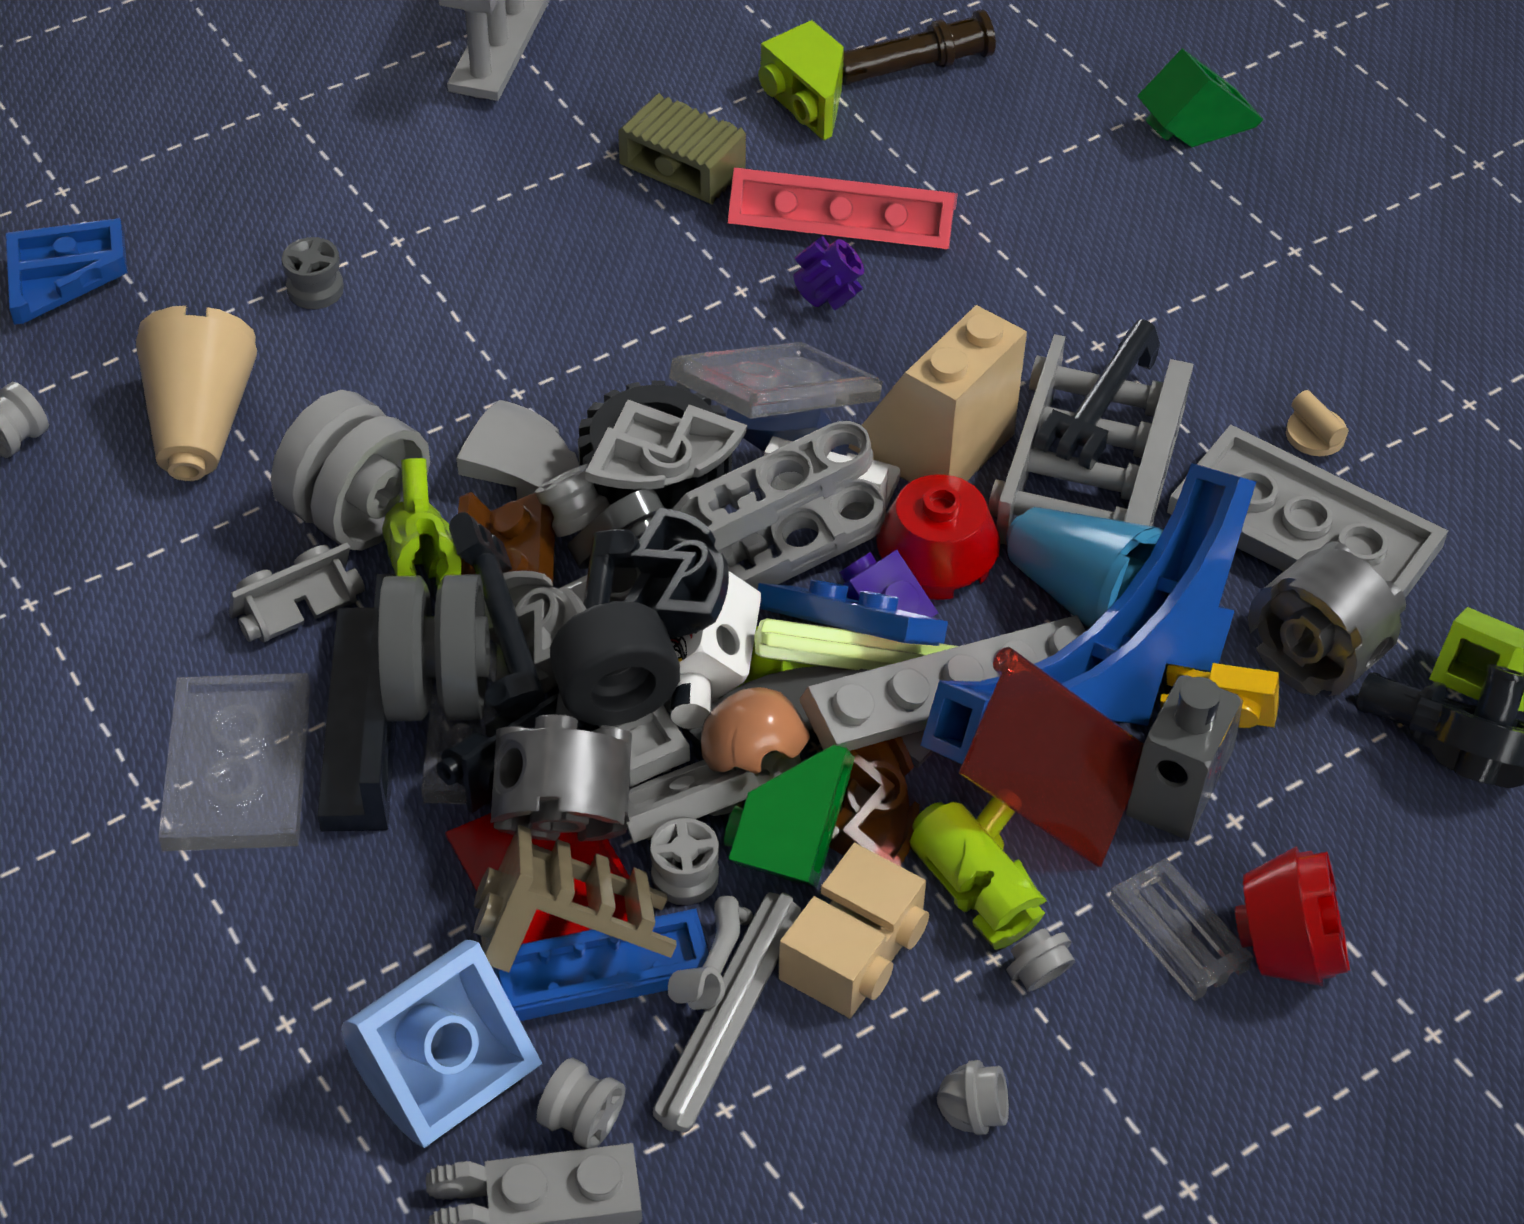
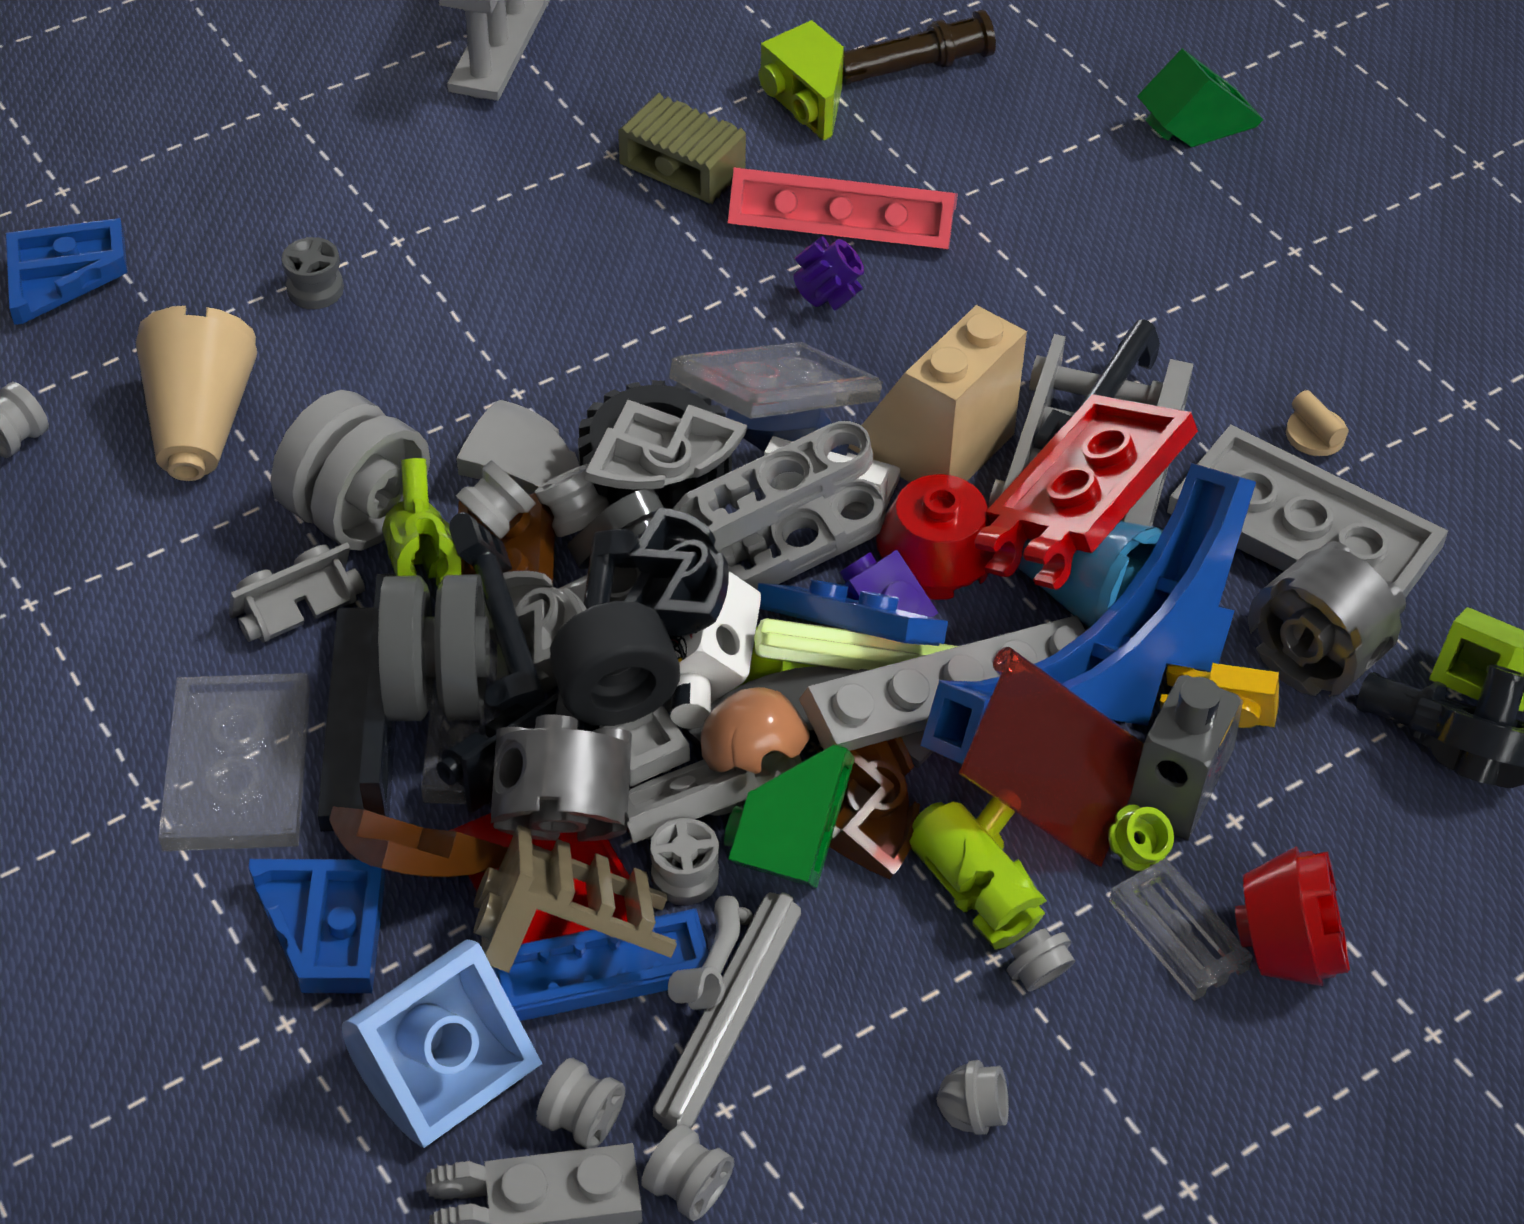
tan piece [779,842,929,1019] -> none
none -> blue wing [248,859,386,993]
none -> reddish brown brick [329,806,508,877]
none -> light grey wheel [456,460,536,540]
none -> light grey wheel [642,1124,734,1221]
none -> red tile [974,394,1198,590]
none -> lime plate [1108,805,1174,871]

